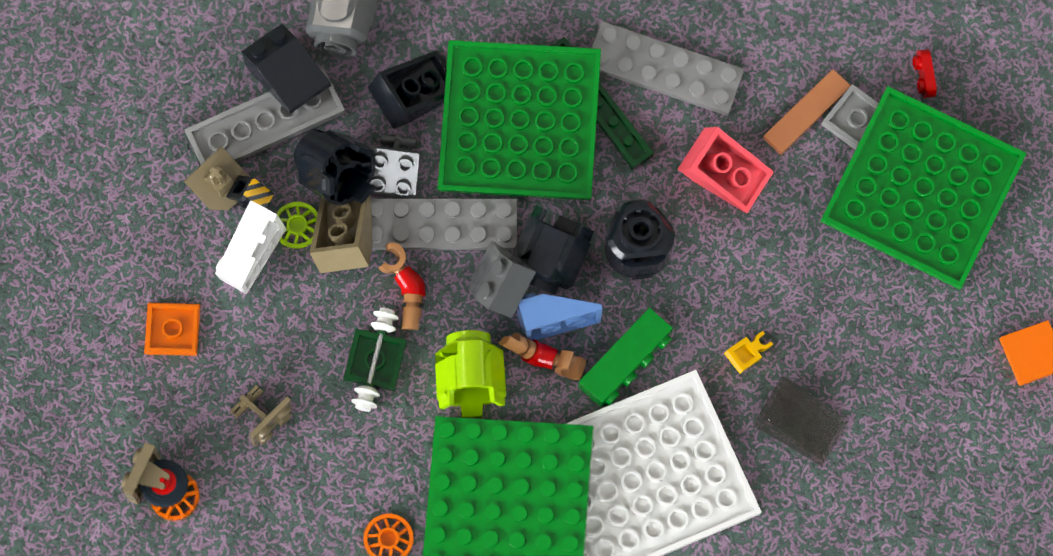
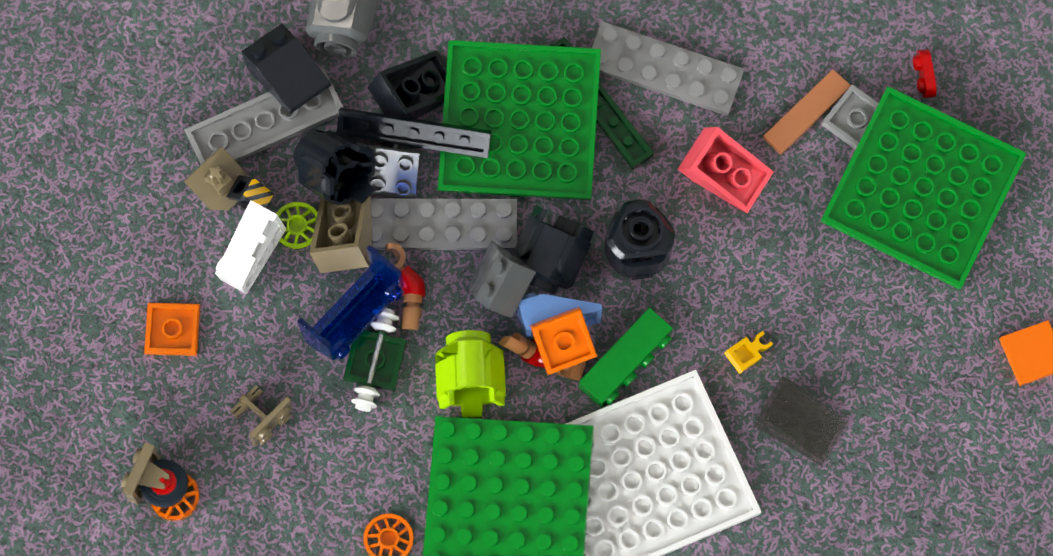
none -> clear blue windscreen [297,245,404,360]
none -> black plate [337,107,492,158]
none -> orange tile [530,307,597,375]

